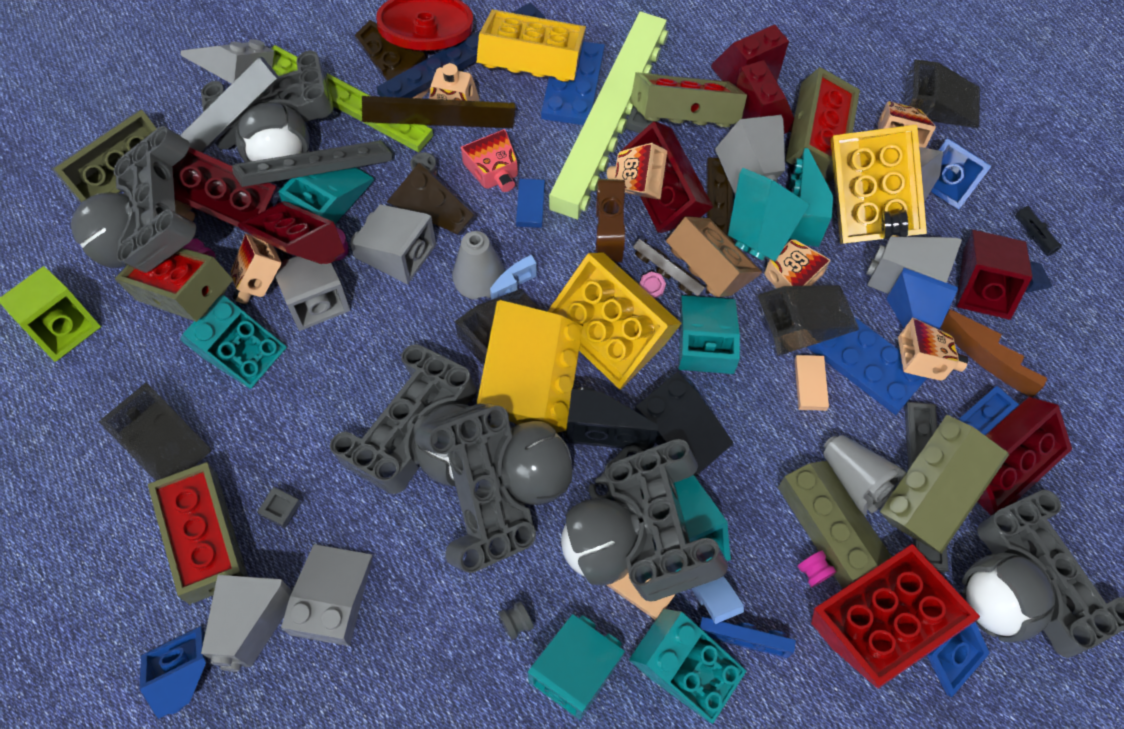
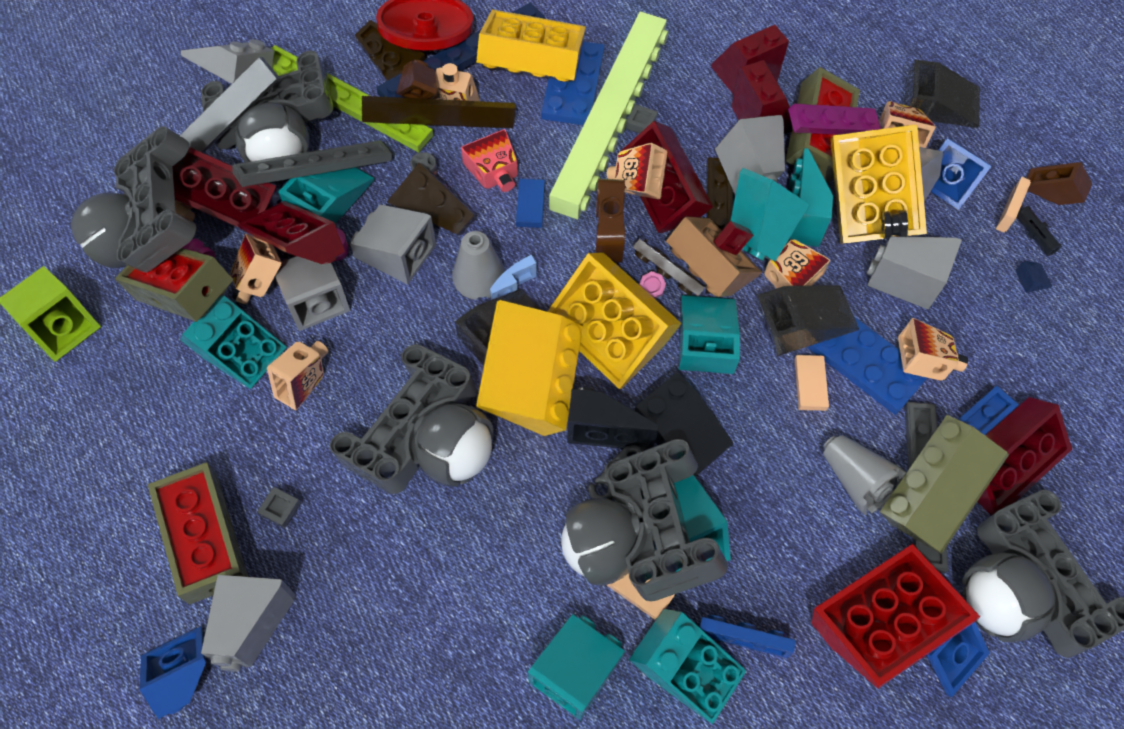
olive slope [51,109,157,203] -> none
clear smoke slope [98,383,212,481] -> none
light grey slope [281,544,373,646] -> none
dark grey beam [415,403,572,573] -> none
dark grey wheel [498,601,534,640] -> none
olive brick [630,72,747,127] -> none
light blue slope [692,576,744,624] -> none
olive slope [778,461,892,589] -> none
dark pink wheel [797,550,837,588] -> none
blue slope [886,268,958,329] -> none
dark orange slope [940,309,1047,398] -> none
dark red slope [956,230,1033,320] -> none
none -> light nougat torso [267,341,329,411]
none -> reddish brown slope [396,60,437,99]
none -> dark red plate [713,221,753,256]
none -> magenta plate [788,104,881,135]
none -> light nougat tile [996,177,1031,233]
none -> reddish brown slope [1026,162,1092,205]

